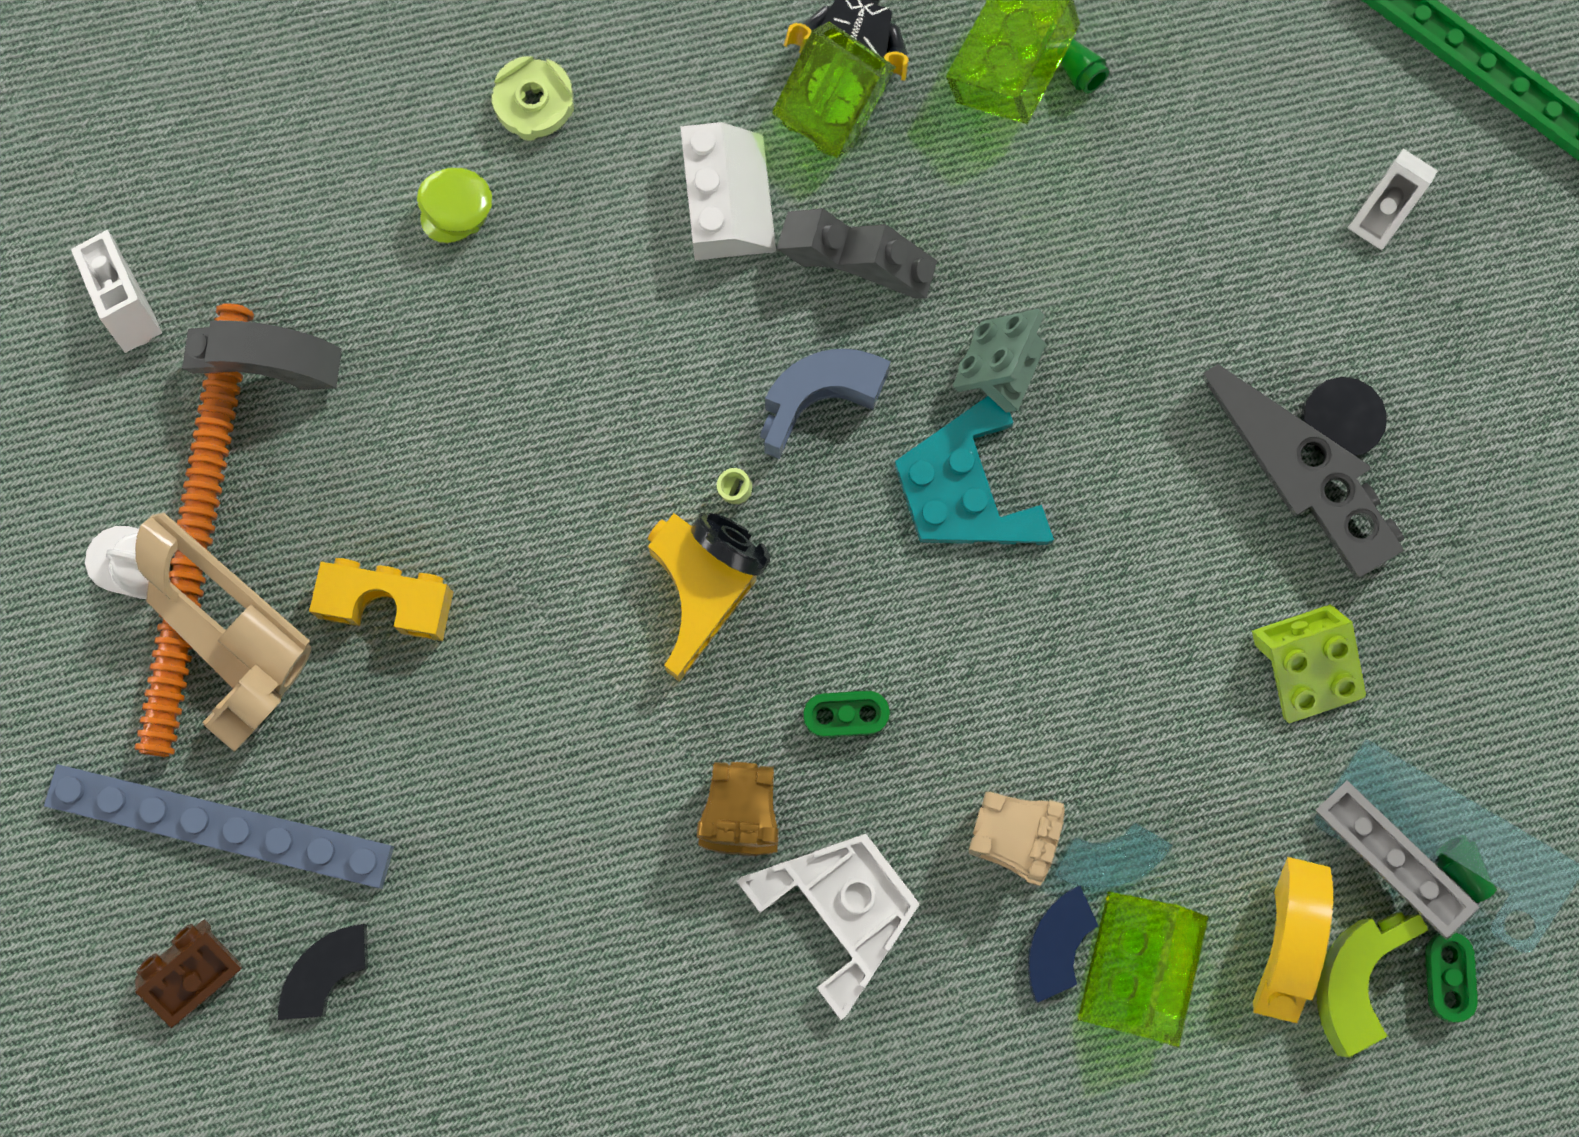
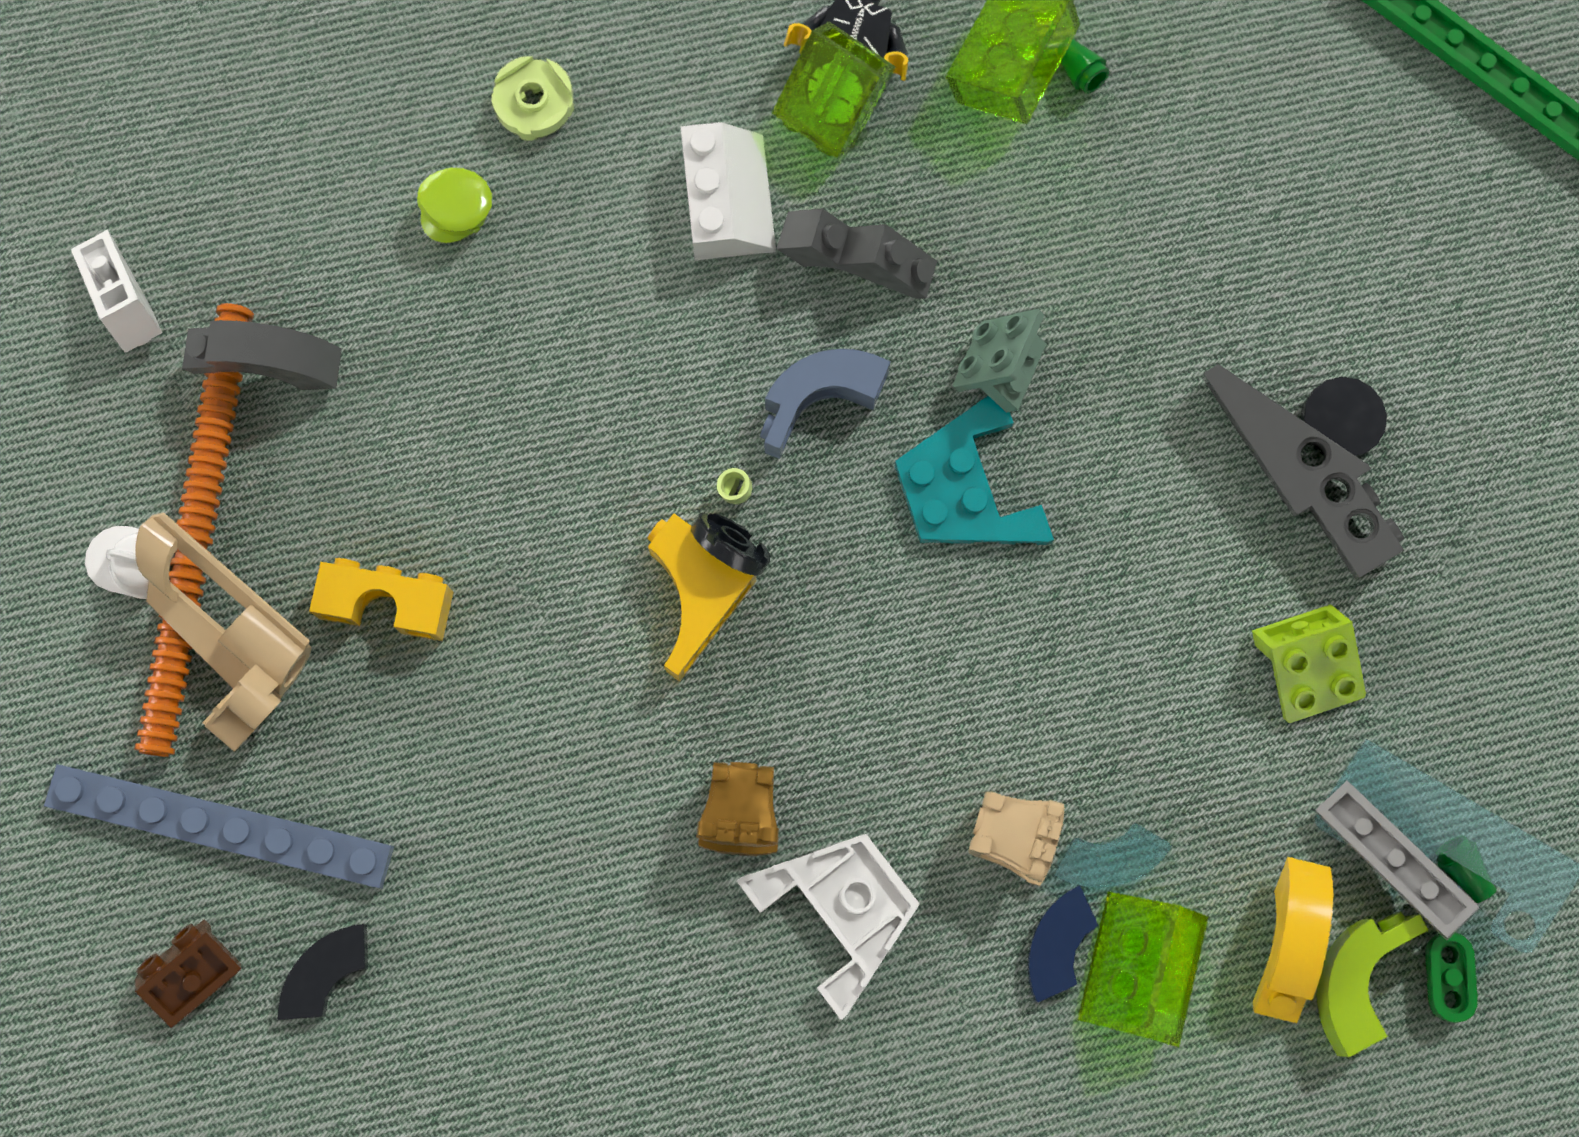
green plate [803,691,890,738] -> none
white slope [1348,149,1437,250] -> none

